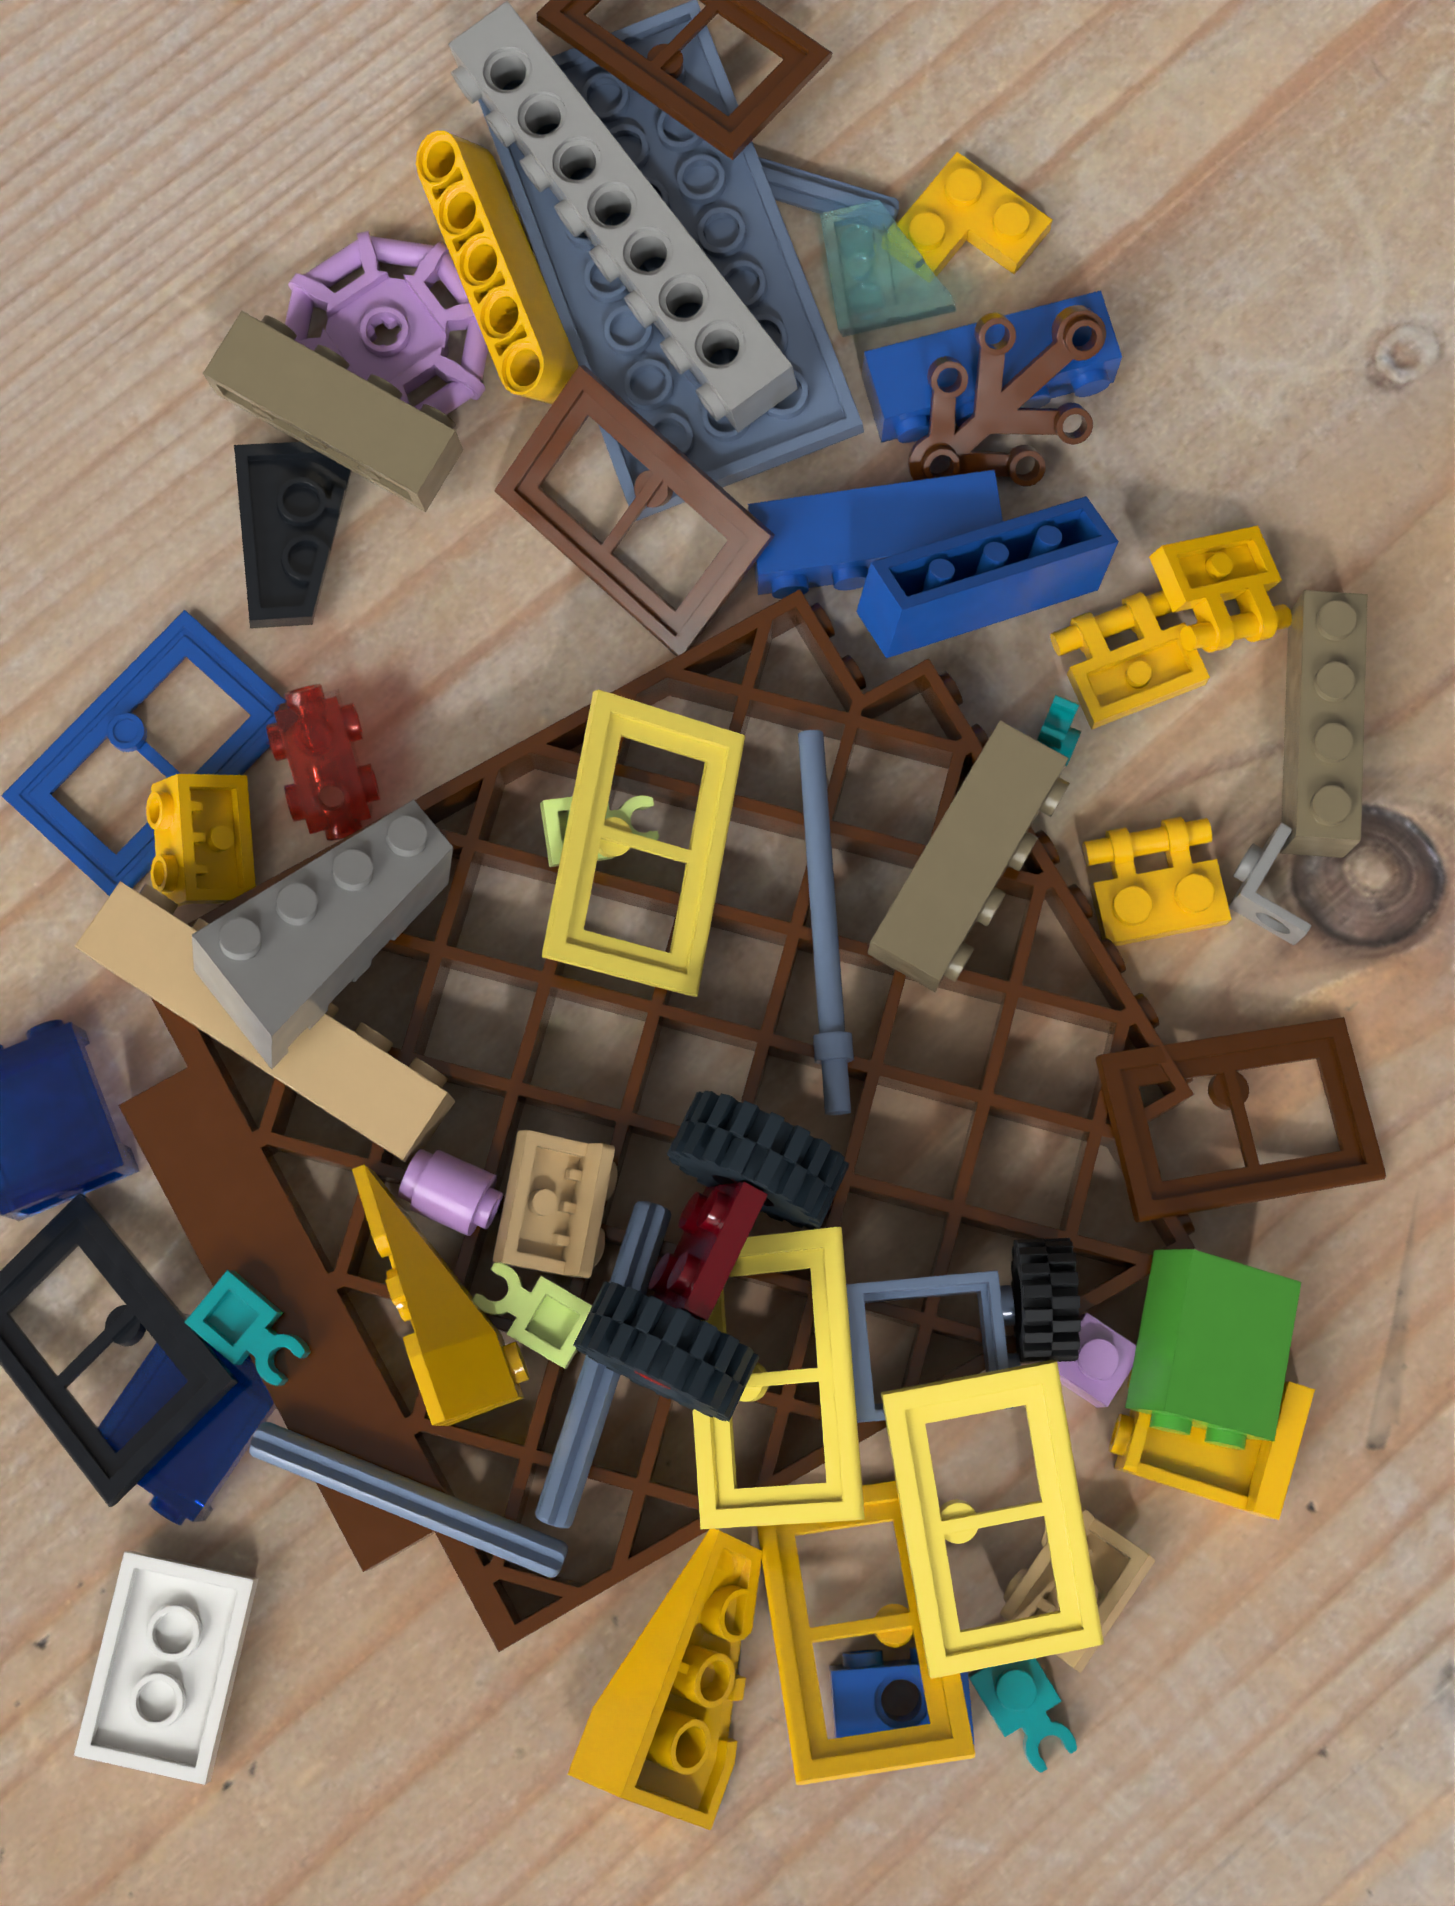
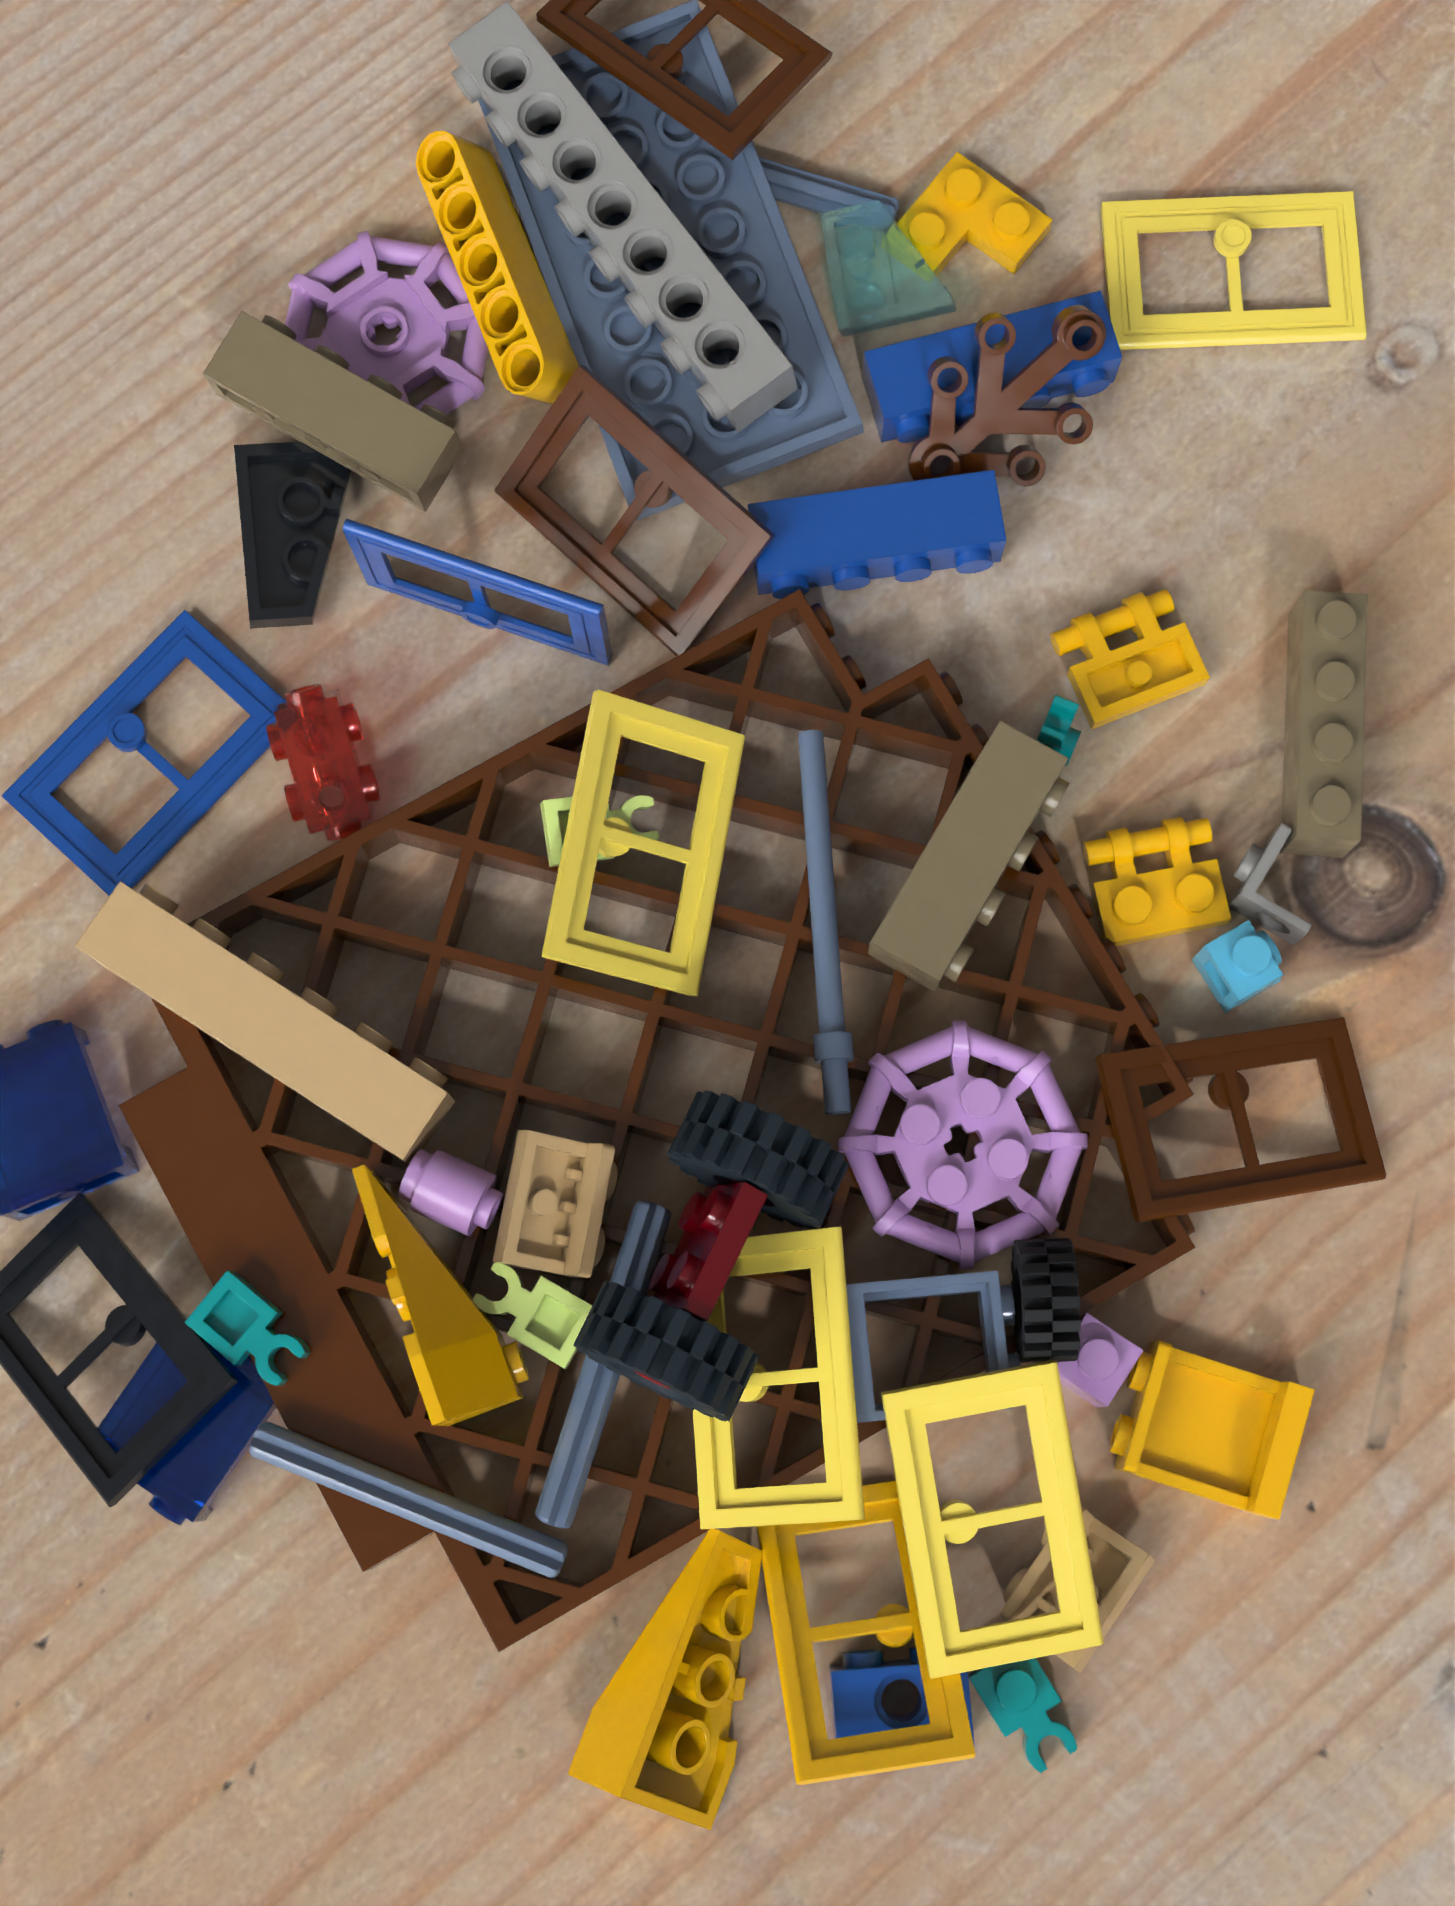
white plate [74,1551,259,1785] -> none
yellow bracket [146,774,256,907] -> none
light grey wedge [192,799,453,1069] -> none
blue brick [856,496,1119,659] -> none
bright green brick [1125,1249,1301,1450] -> none
yellow plate [1149,525,1292,653] -> none
none -> blue door [343,519,613,666]
none -> lavender plate [838,1020,1088,1269]
none -> light yellow door [1100,191,1367,350]
none -> medium azure brick [1192,920,1284,1013]

